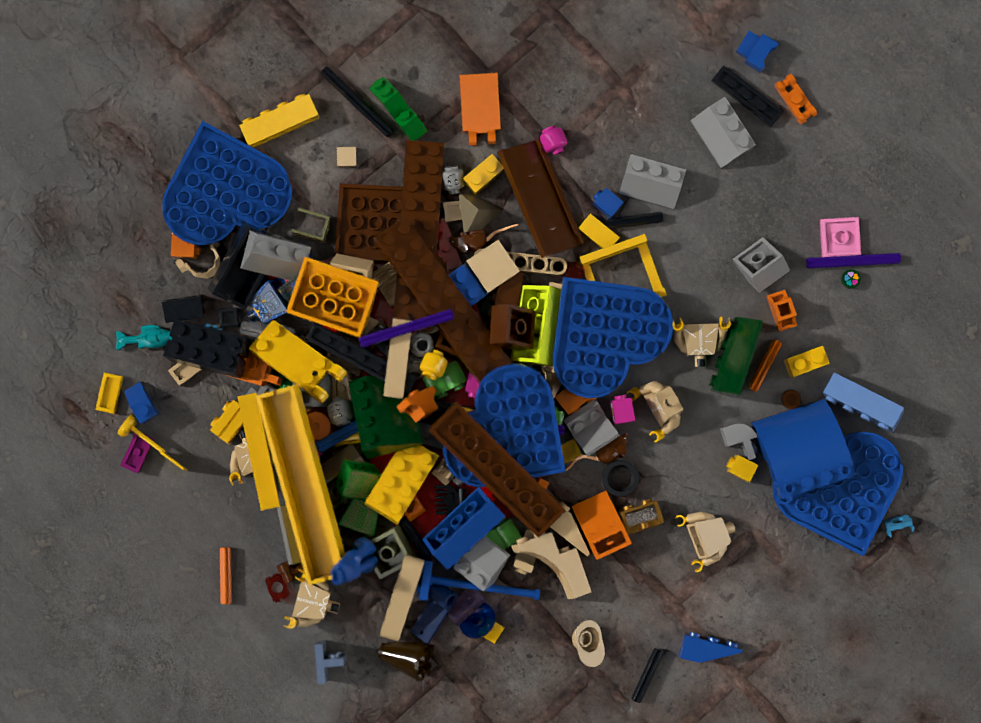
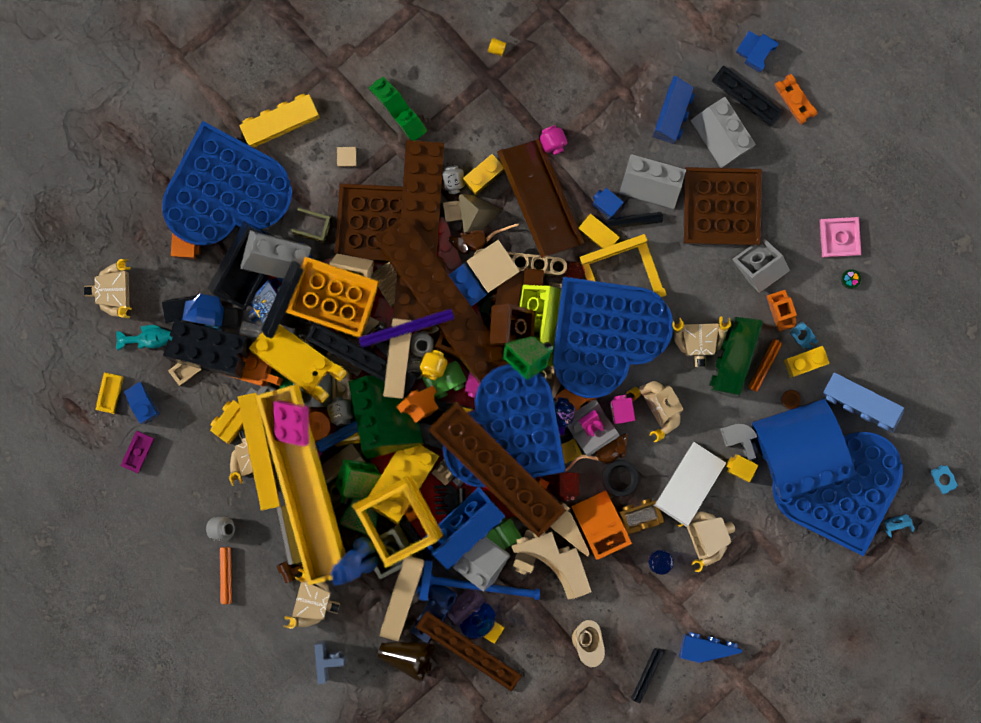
yellow piece [117,413,188,471] -> none
tan helmet [176,242,220,279] -> none
clear red piece [265,573,290,603] -> none
black axle [321,67,394,137] -> none
orange tile [460,73,501,146] -> none
dark purple axle [806,253,901,268] -> none
none -> tan torso [84,259,132,319]
none -> blue slope [182,293,224,326]
none -> light grey head [206,516,235,541]
none -> black tile [261,261,304,339]
none -> dark pink plate [274,400,309,446]
none -> yellow piece [352,474,444,568]
none -> reddish brown tile [416,611,522,692]
none -> yellow hose [487,38,506,56]
none -> green torso [503,336,553,380]
none -> reddish brown slope [523,268,544,286]
none -> clear blue head [554,397,575,428]
none -> clear red brick [558,472,580,500]
none -> dark pink tile [578,410,604,437]
none -> clear blue head [648,549,674,575]
none -> blue slope [652,76,695,144]
none -> white tile [654,442,726,527]
none -> reddish brown plate [683,167,762,246]
none -> dark azure piece [789,321,818,350]
none -> dark azure piece [931,465,958,494]

